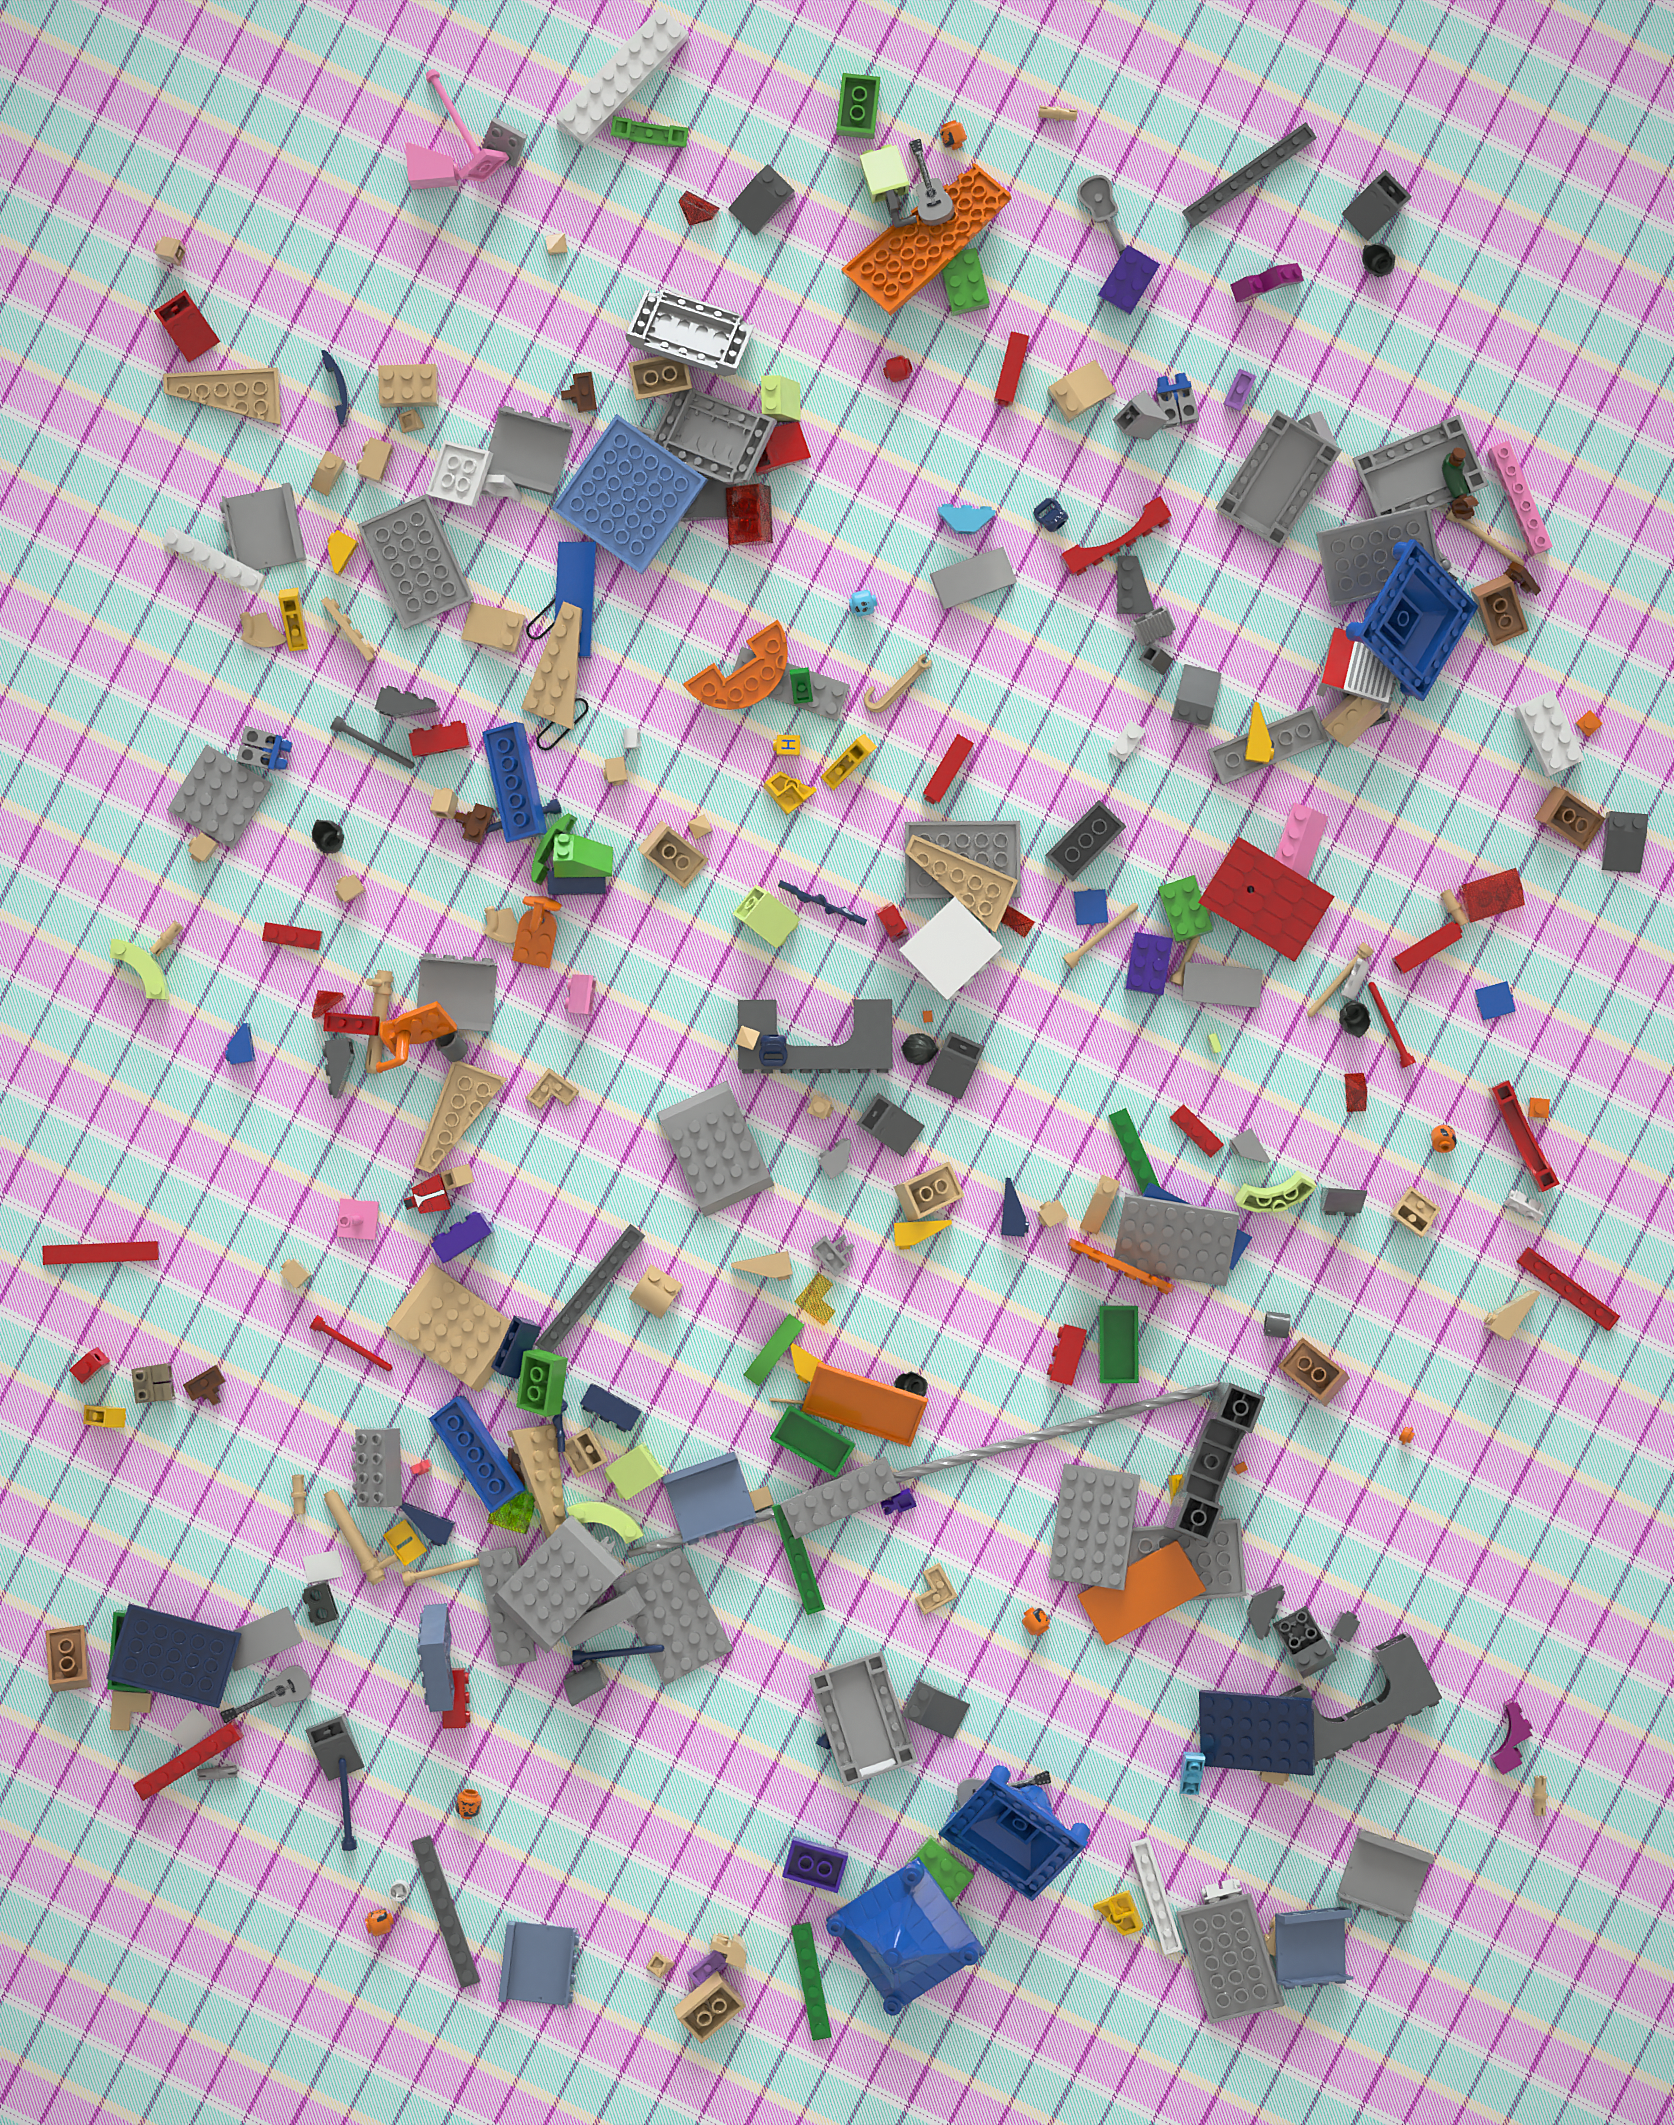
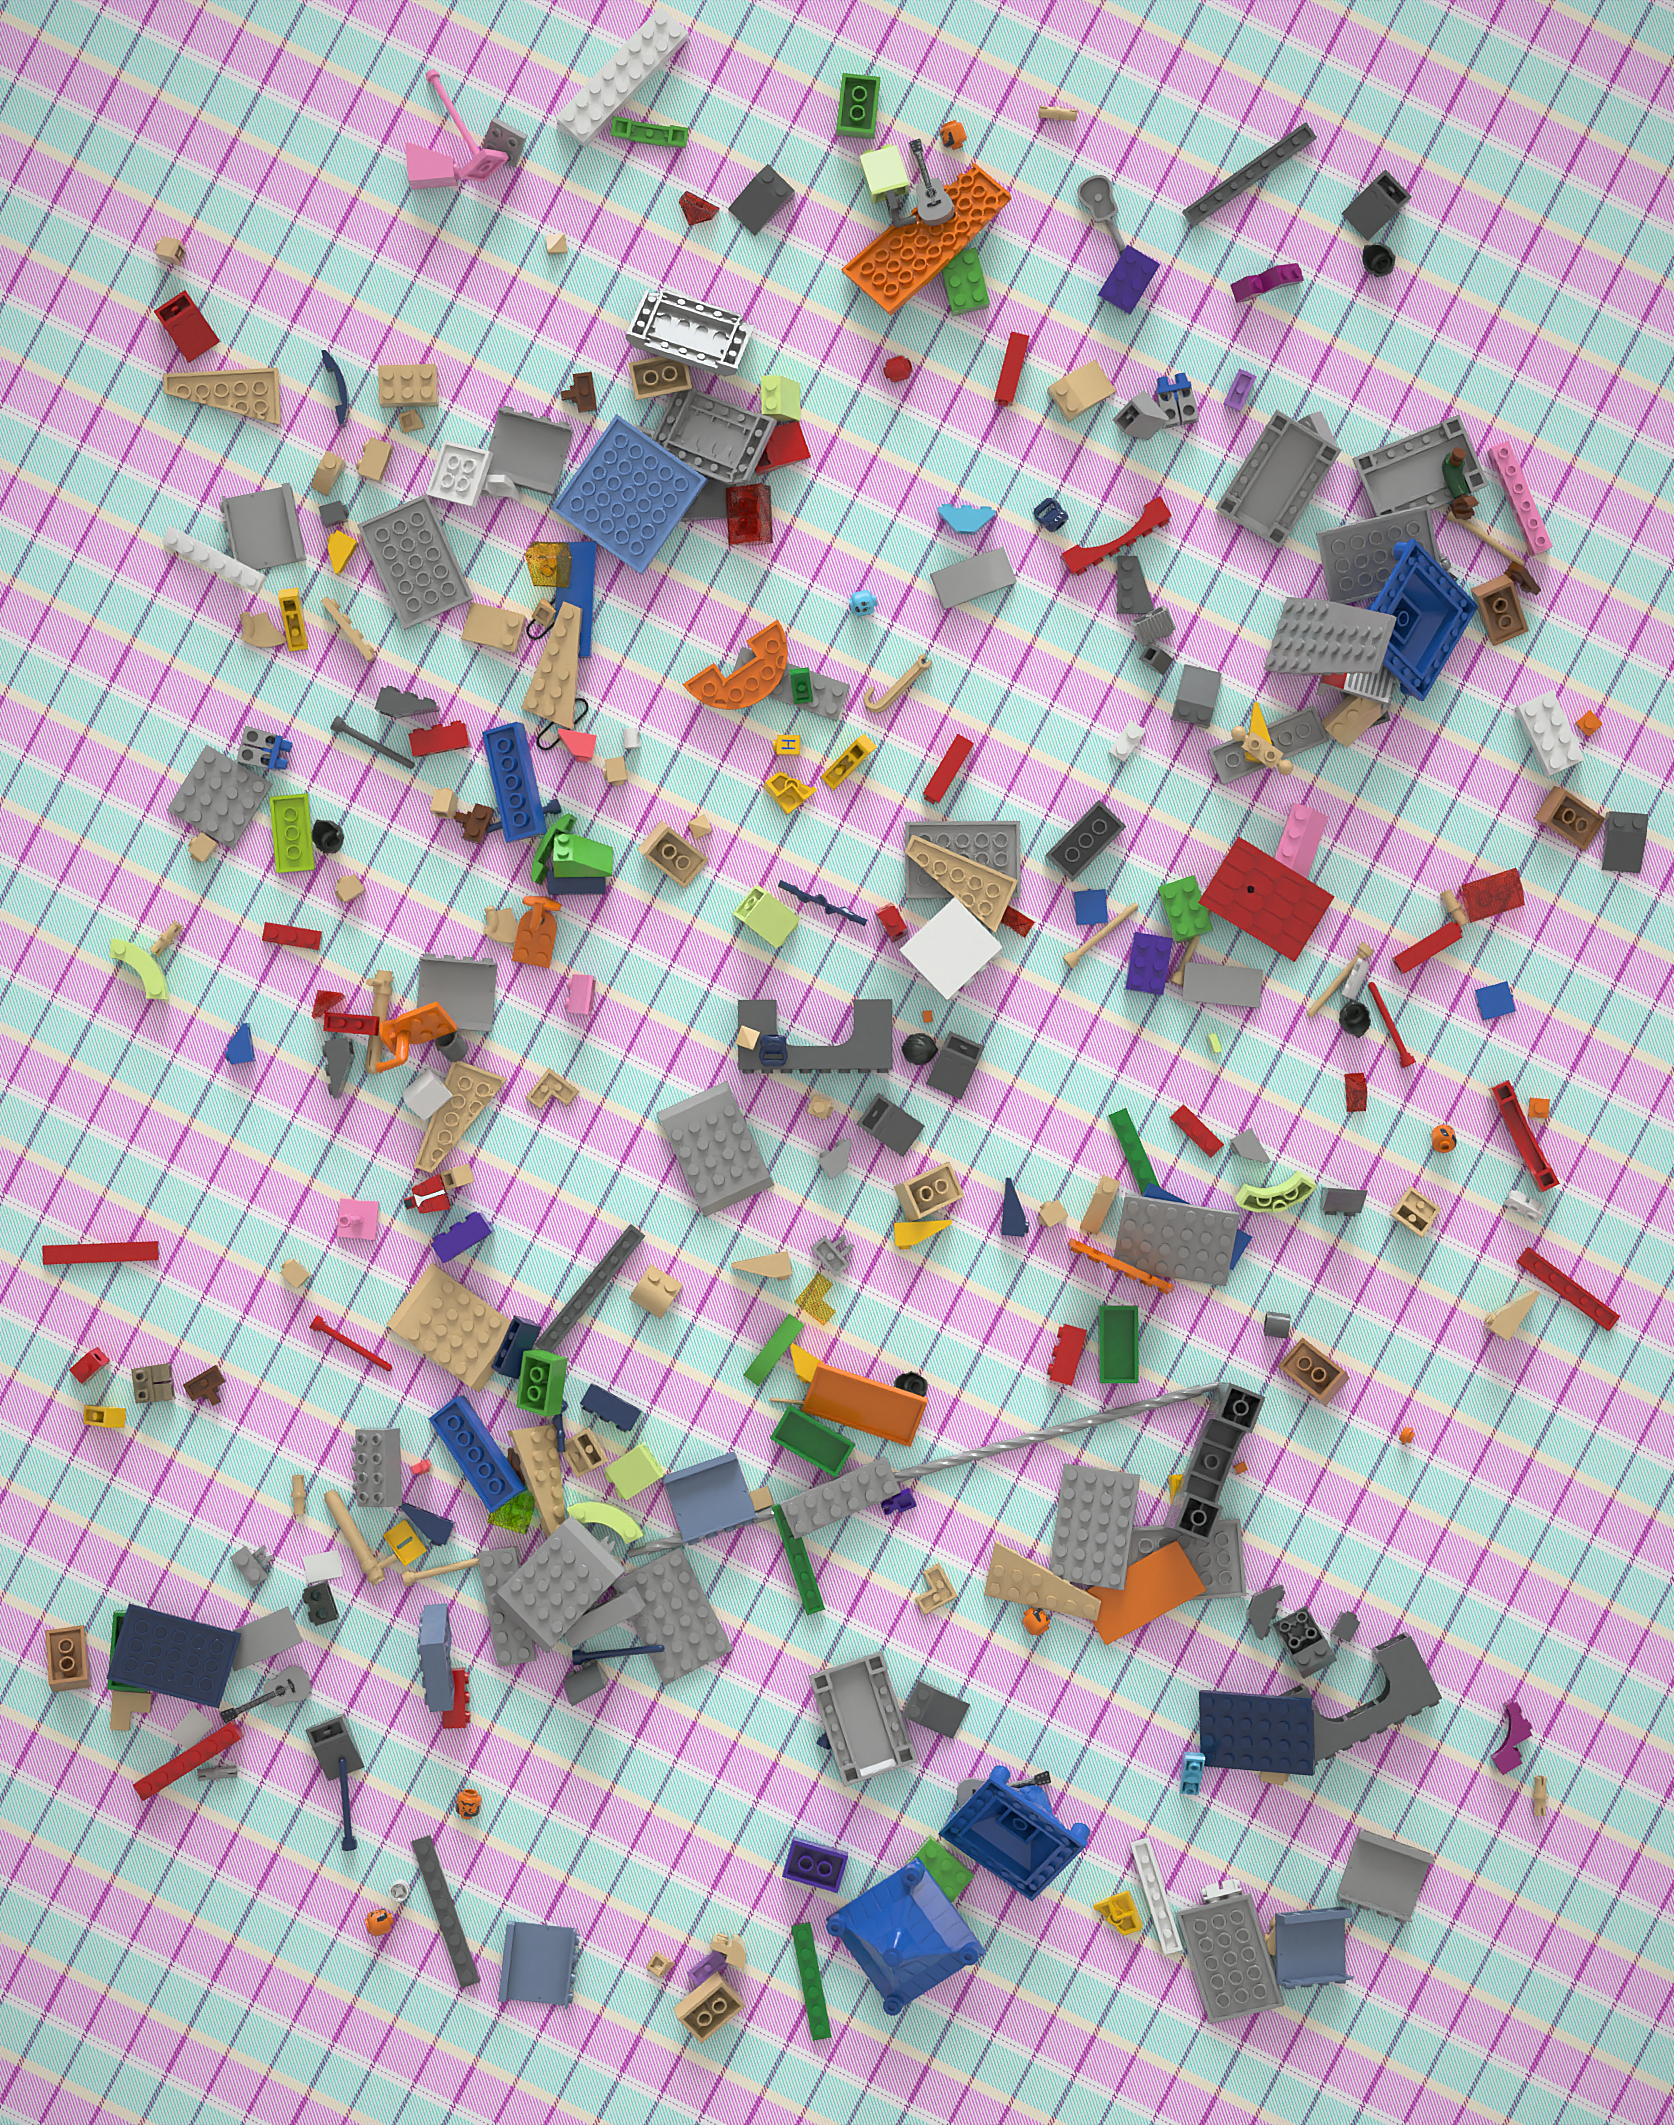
none -> light grey hinge [230,1545,274,1588]
none -> lime plate [269,793,315,874]
none -> dark grey brick [318,500,349,528]
none -> white slope [402,1067,453,1121]
none -> clear yellow slope [525,541,572,587]
none -> tan slope [531,598,556,627]
none -> coral slope [557,728,597,764]
none -> tan wing [984,1540,1101,1621]
none -> tan plate [1231,726,1293,775]
none -> light grey wing [1264,597,1397,676]

